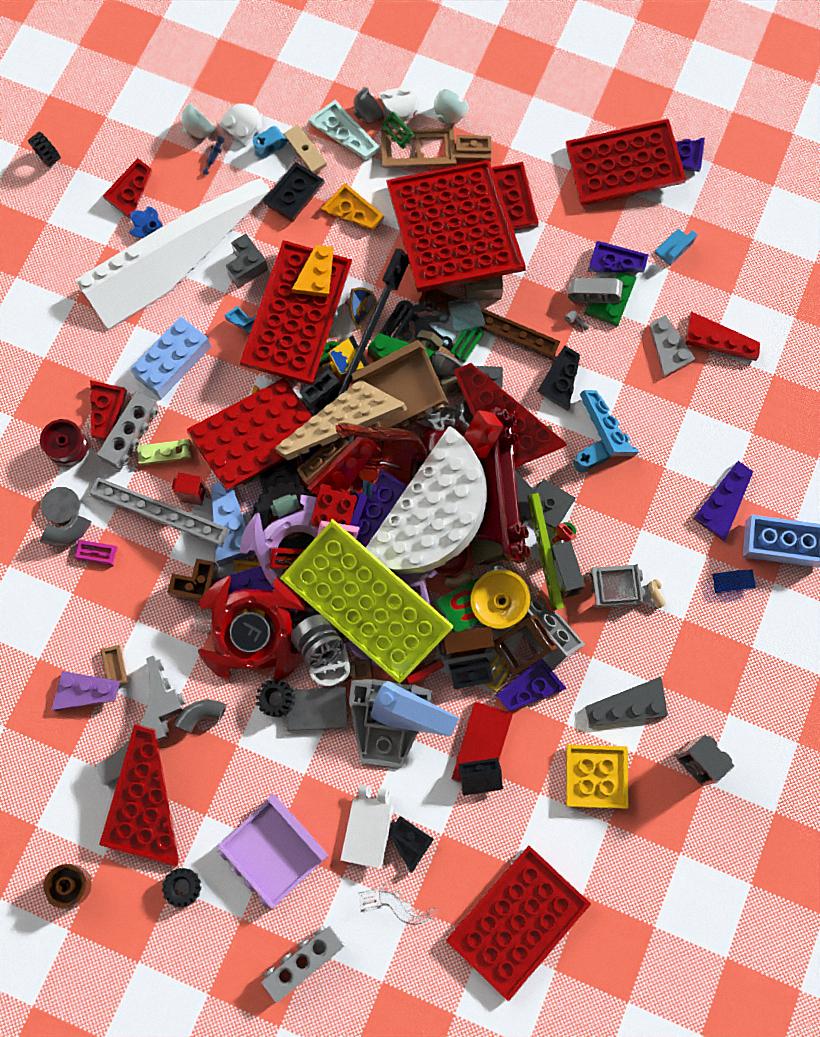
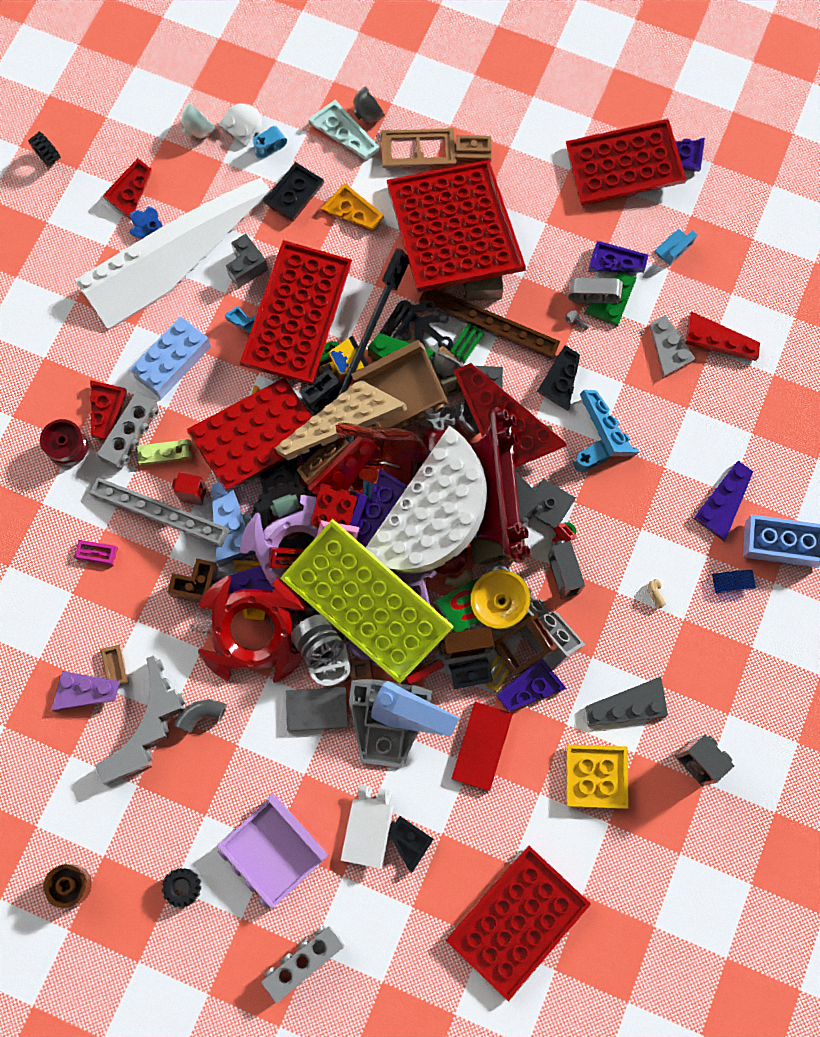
dark grey cylinder [40,514,92,547] -> none
flat silver tile [41,487,81,525] -> none
red wing [99,724,179,867] -> none
dark blue piece [203,136,225,175] -> none
black tile [230,612,270,652] -> none
black tyre [256,680,295,717] -> none
tan tile [284,125,327,174] -> none
light orange wing [292,245,334,297] -> none
shield [345,287,378,329] -> none
clear piece [358,883,439,925] -> none
white slope [379,85,418,121] -> none
green tile [382,111,415,149] -> none
dark tan tile [417,330,444,351] -> none
light aqua cylinder [434,89,469,124] -> none
clear light blue piece [448,296,485,332] -> none
black panel [458,758,503,796] -> none
red brick [464,410,504,458] -> none
red tile [492,162,539,231] -> none
lime tile [527,493,564,610] -> none
window [589,564,645,609] -> none

